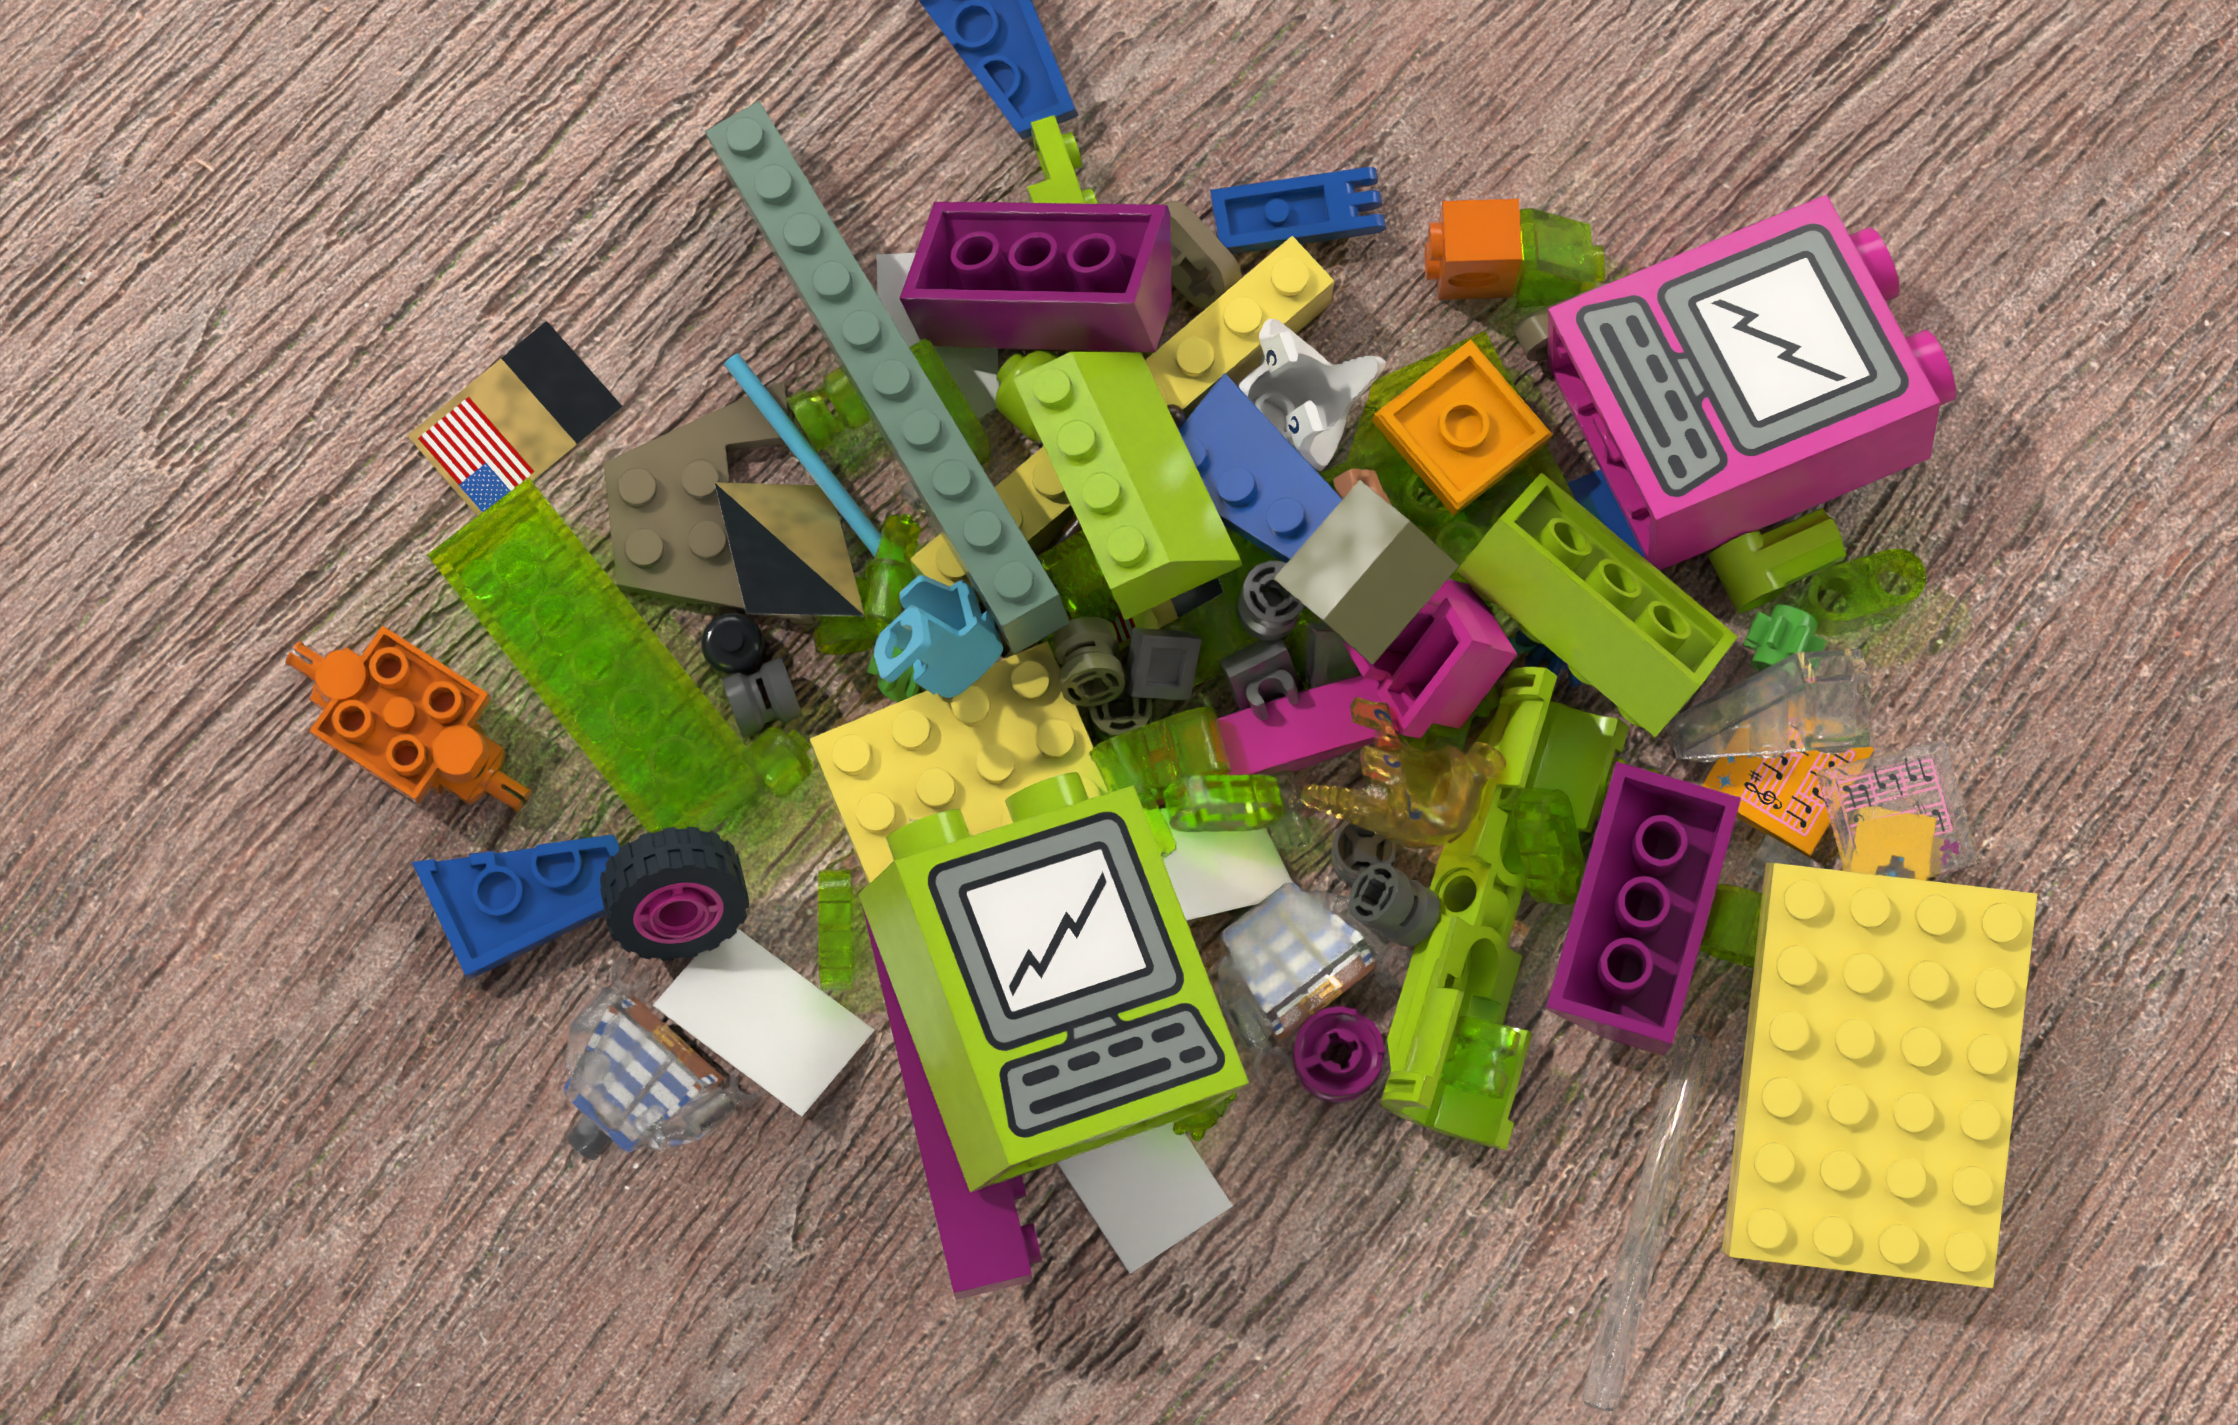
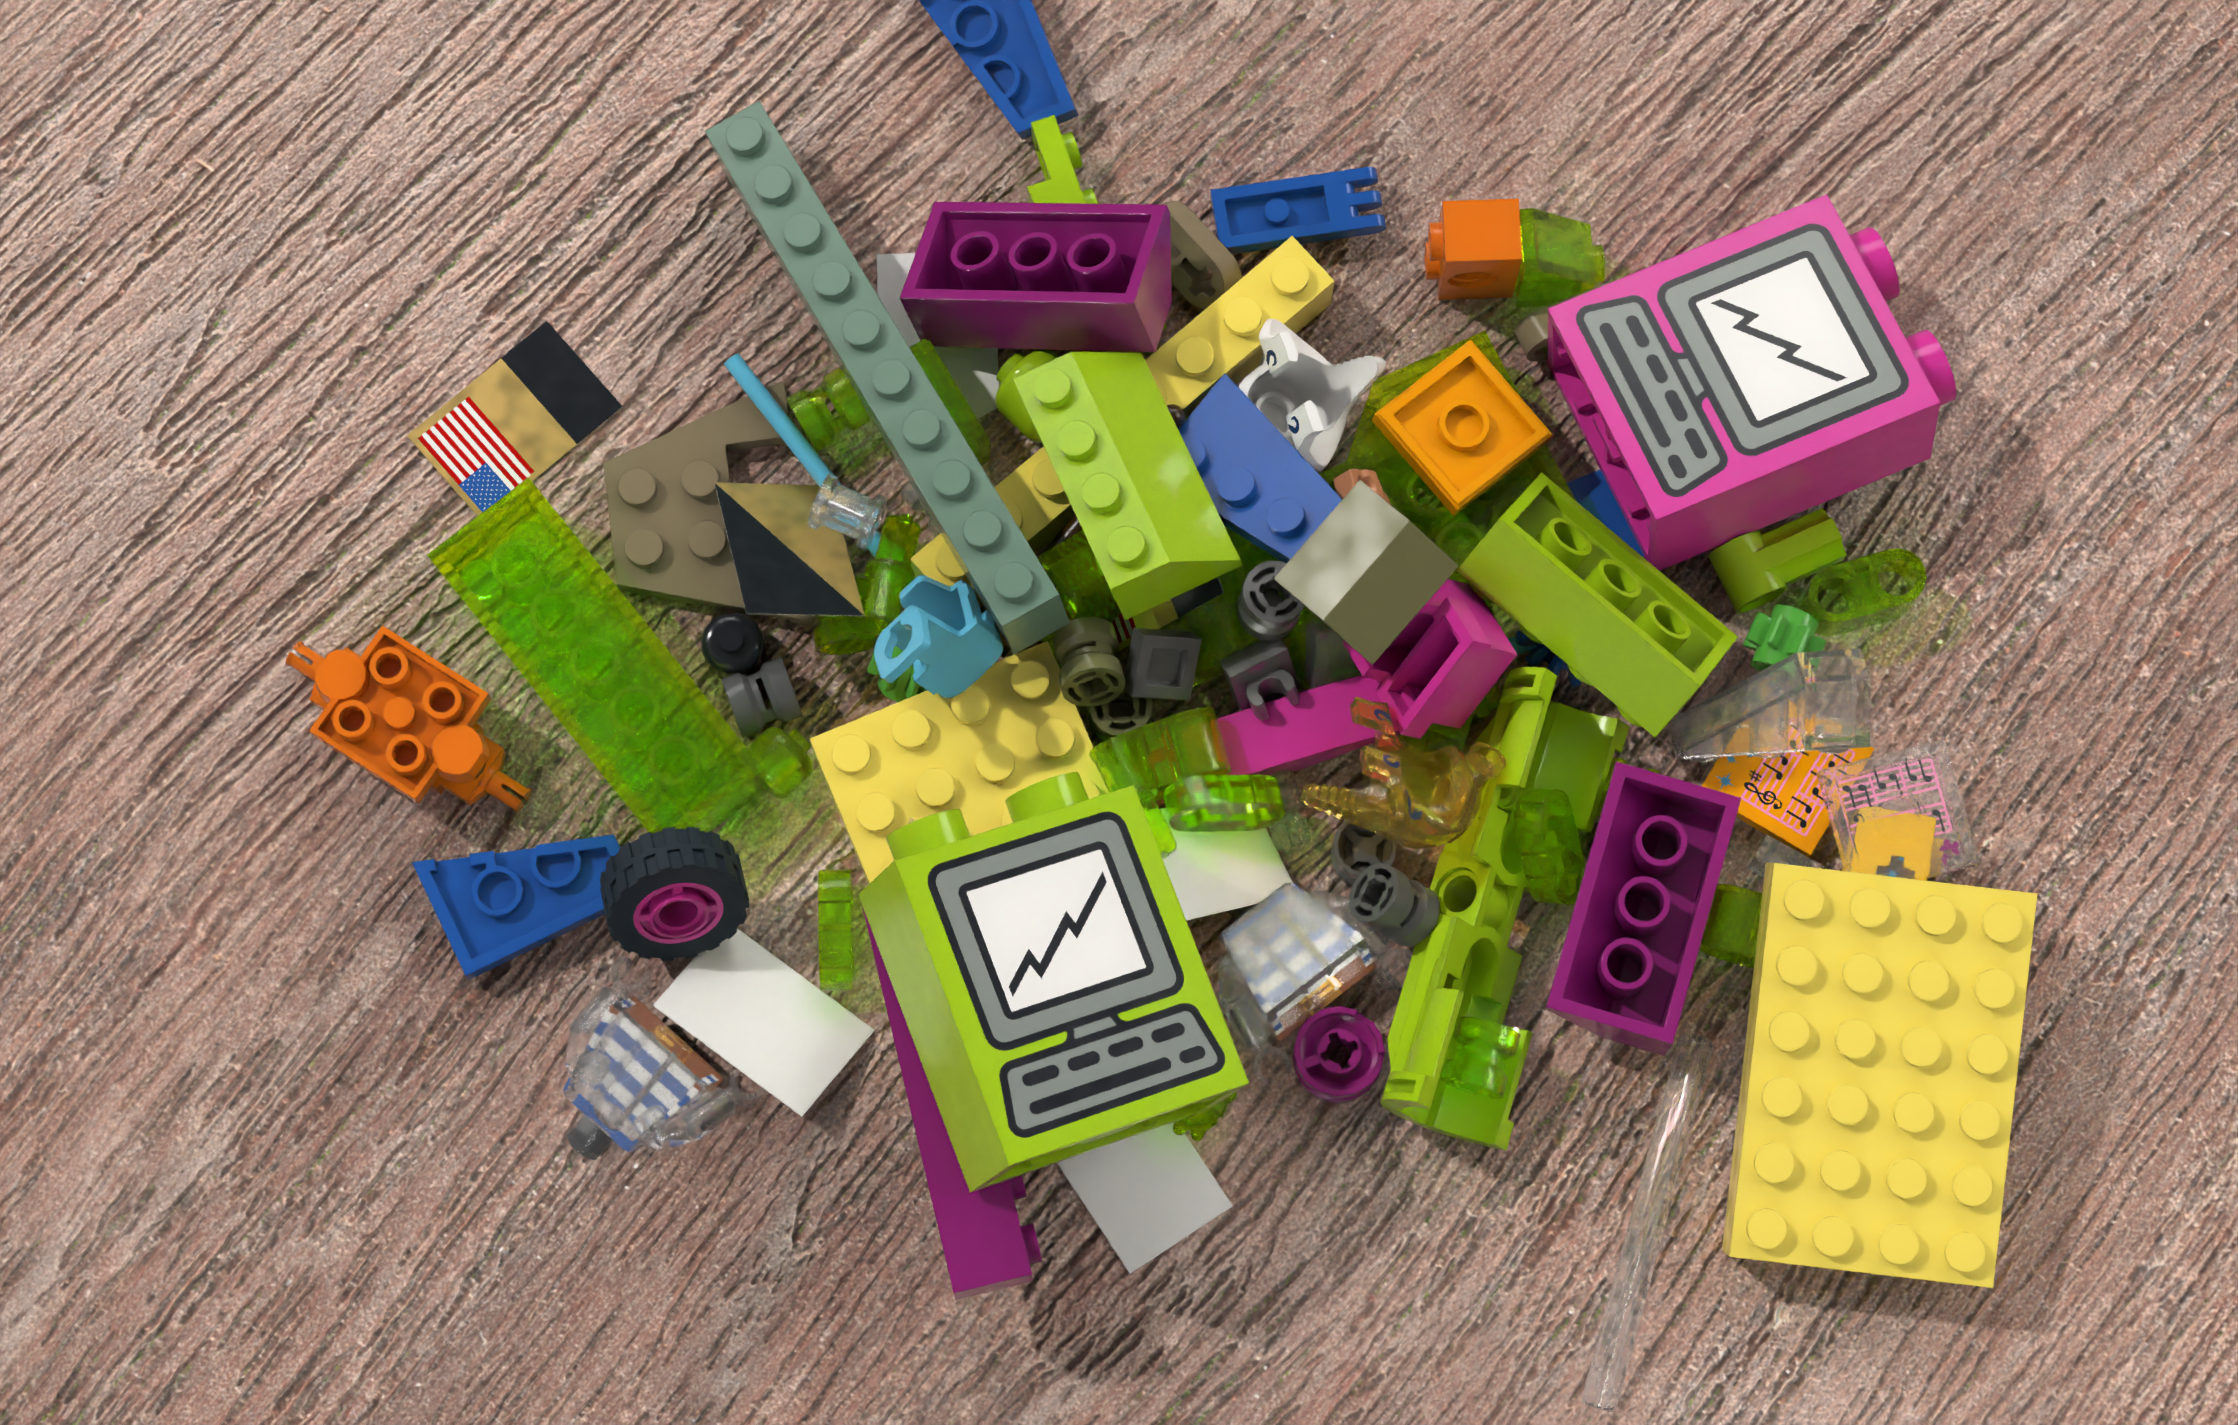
none -> clear bush [807,473,888,551]

